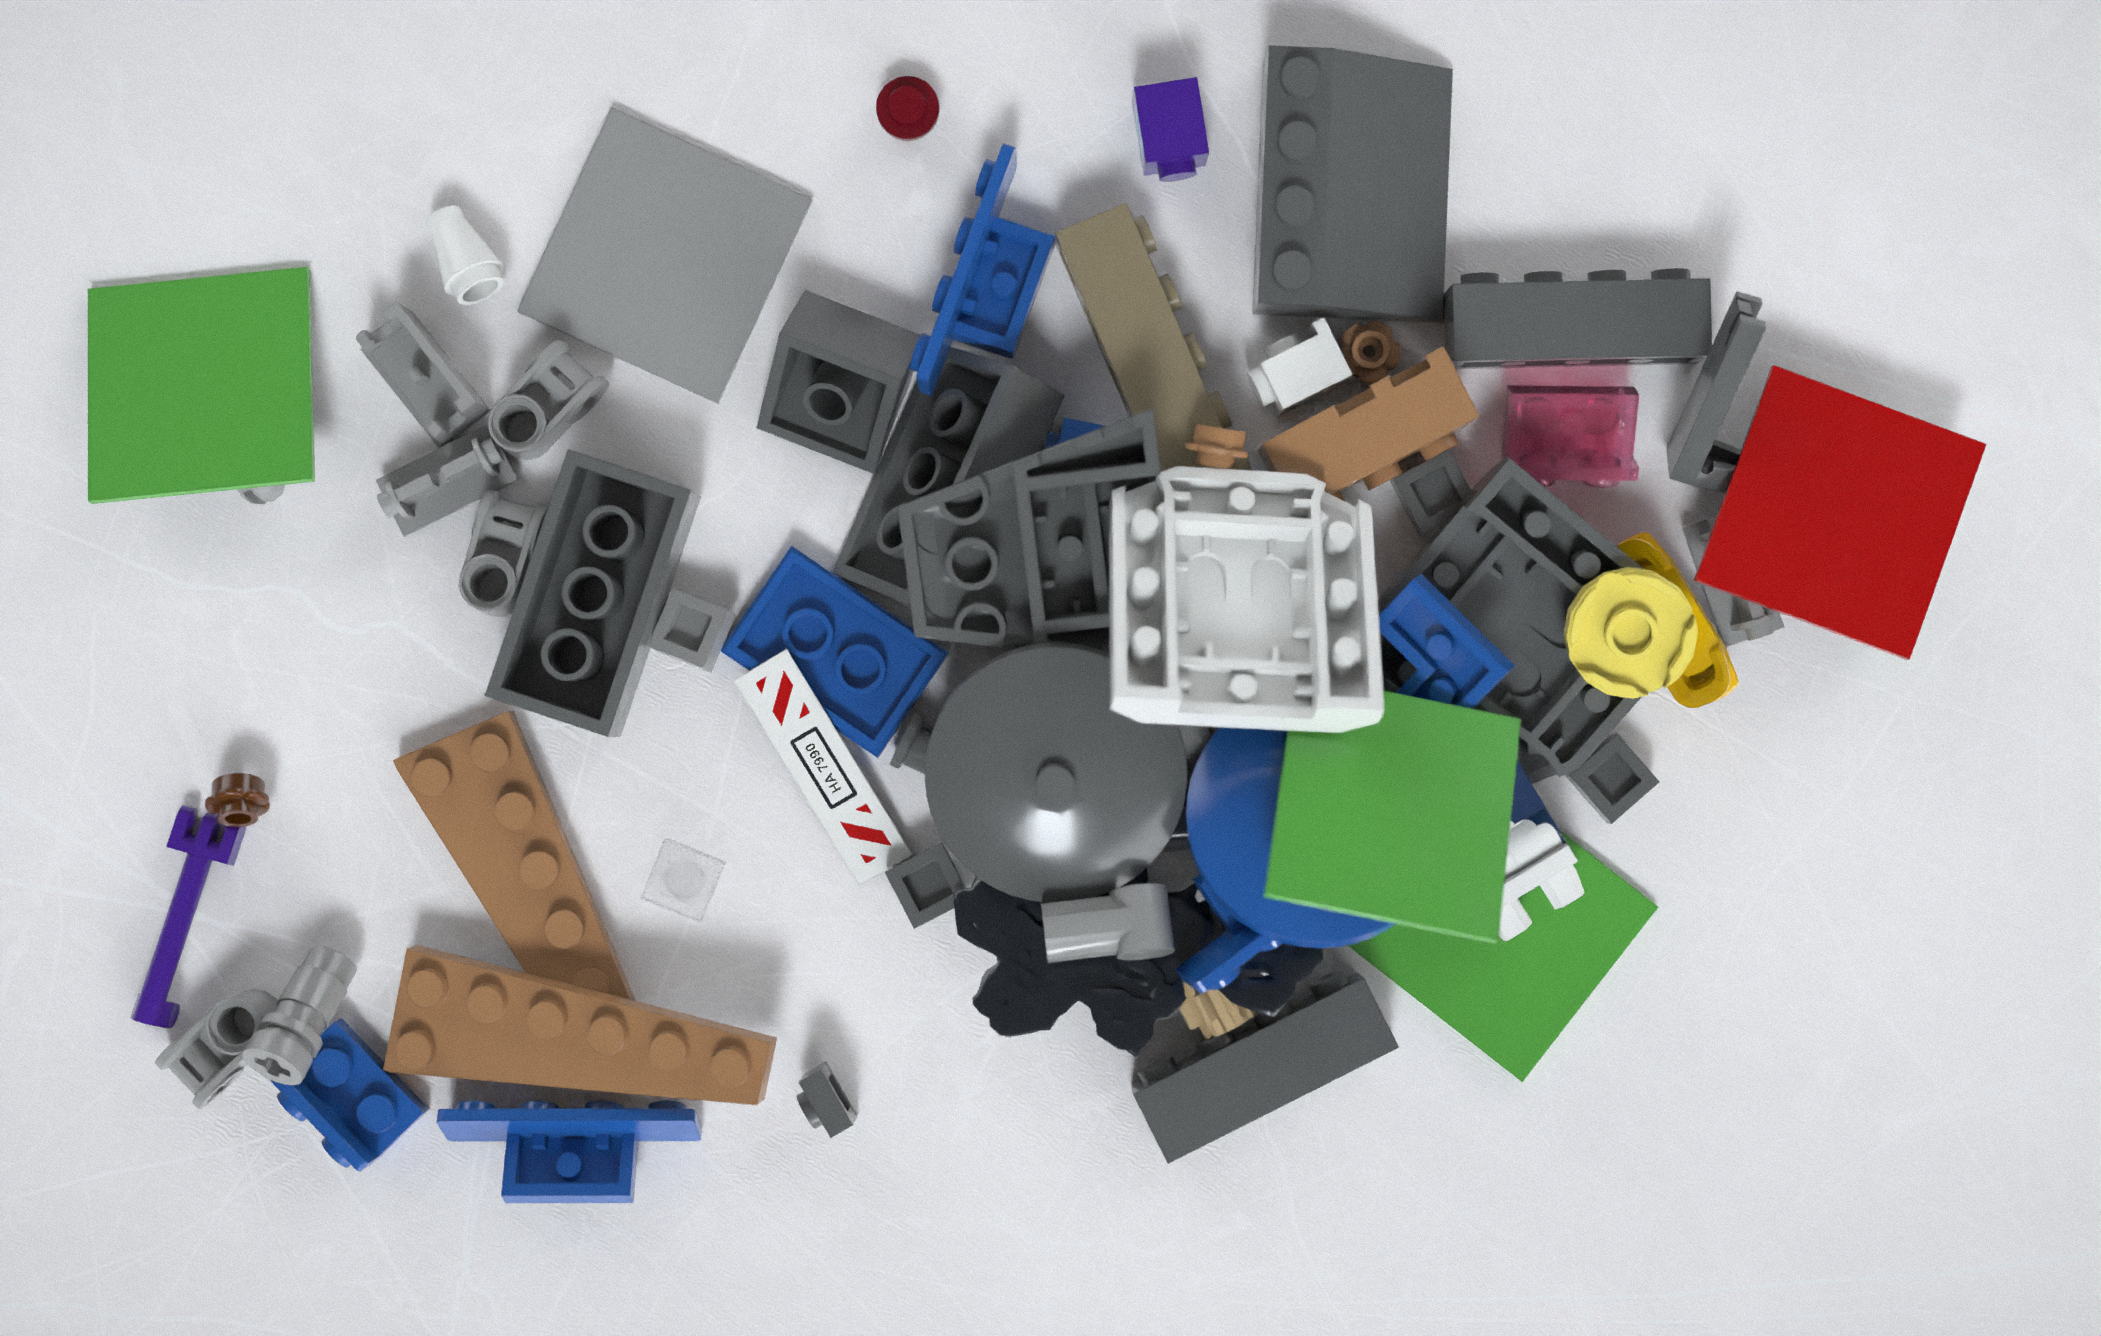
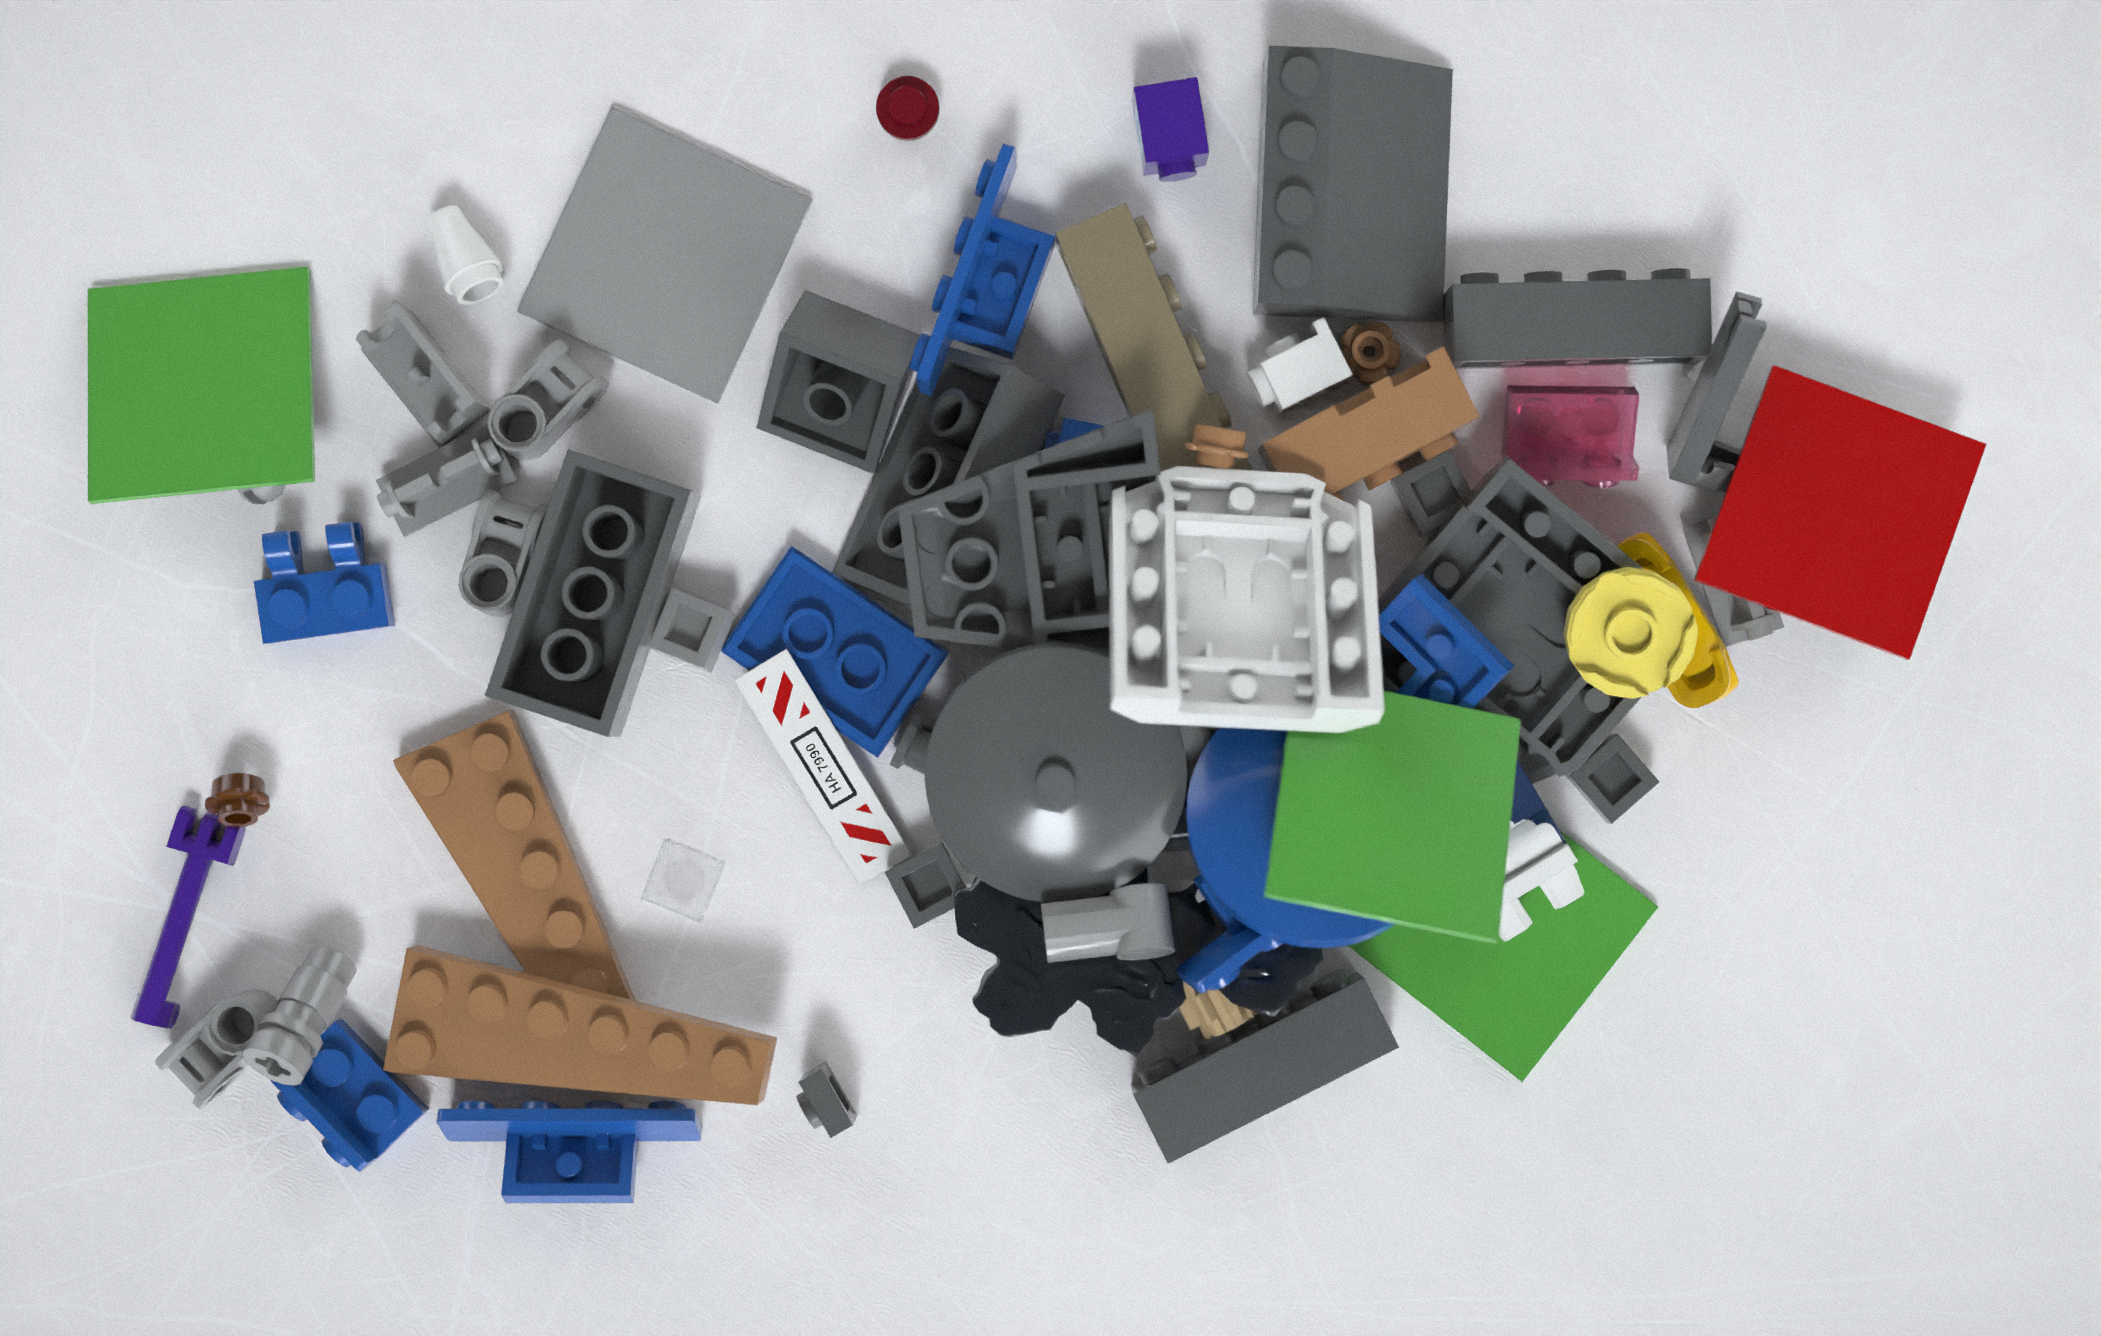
none -> blue plate [254,521,395,644]

